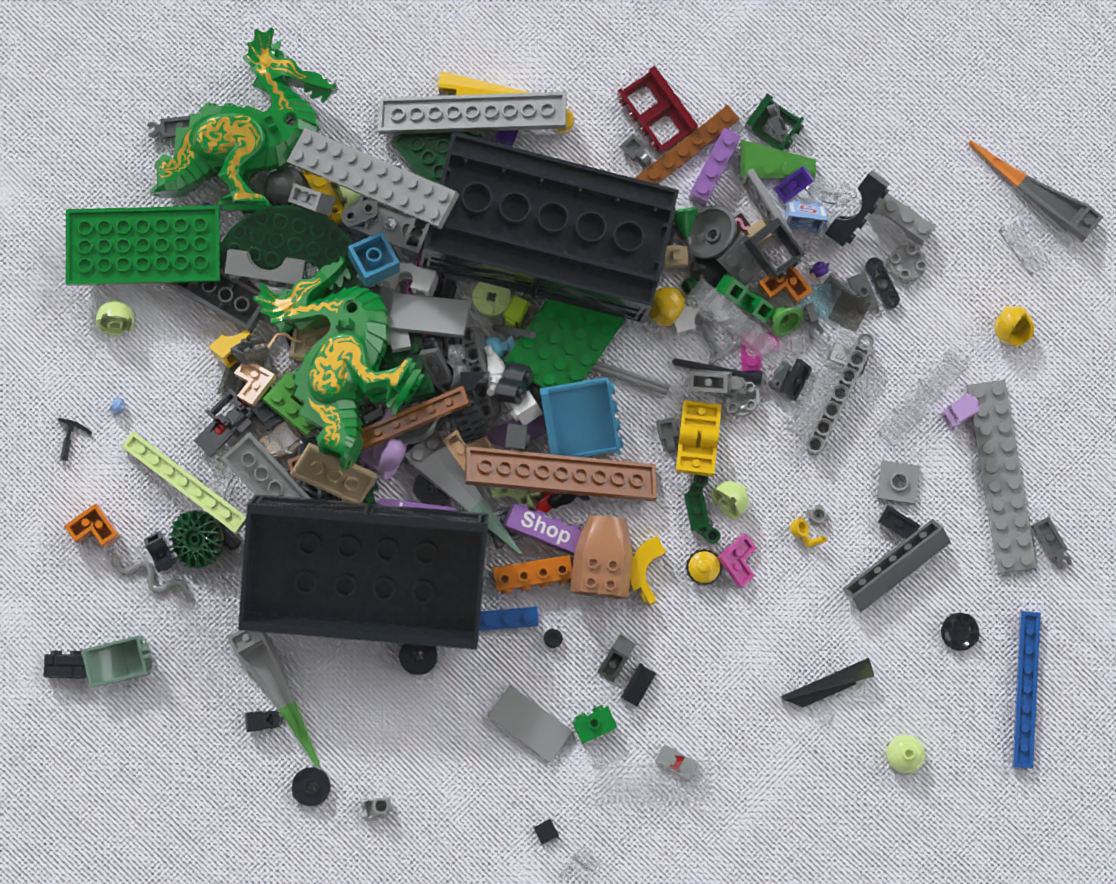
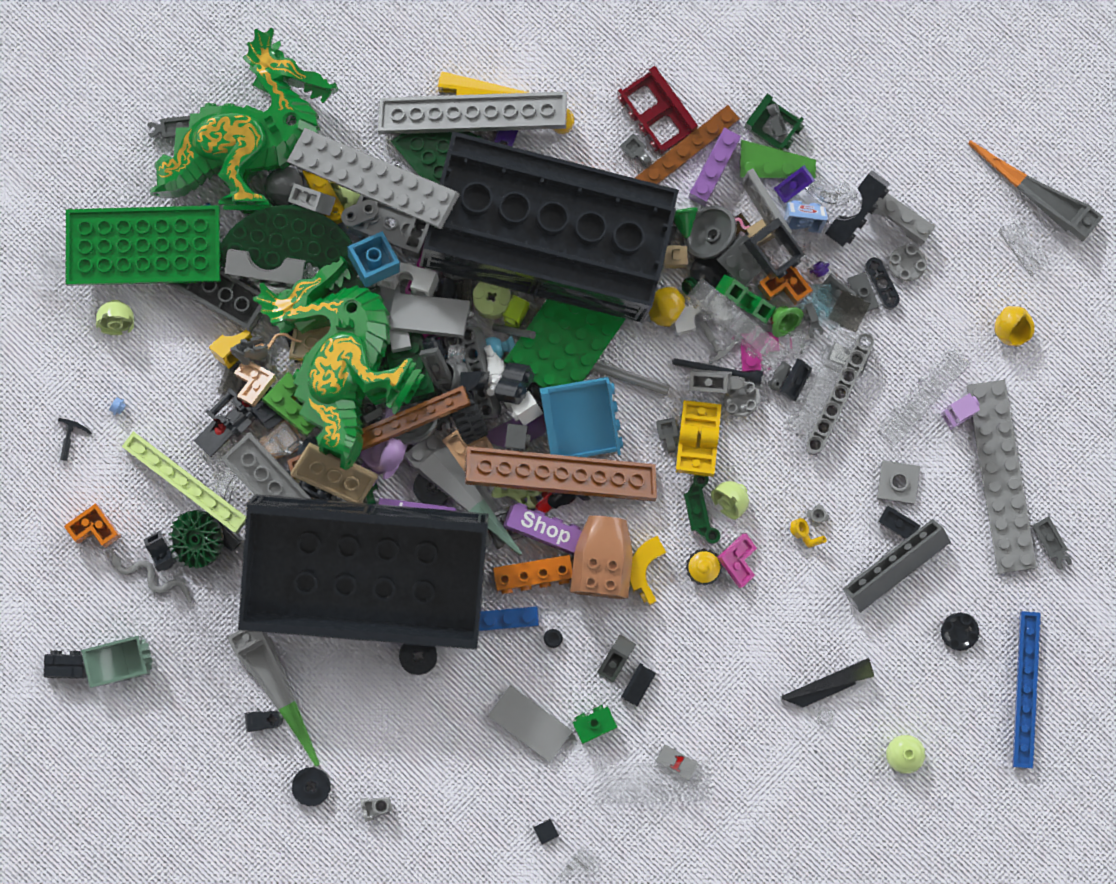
none -> clear smoke plate [456,279,474,321]

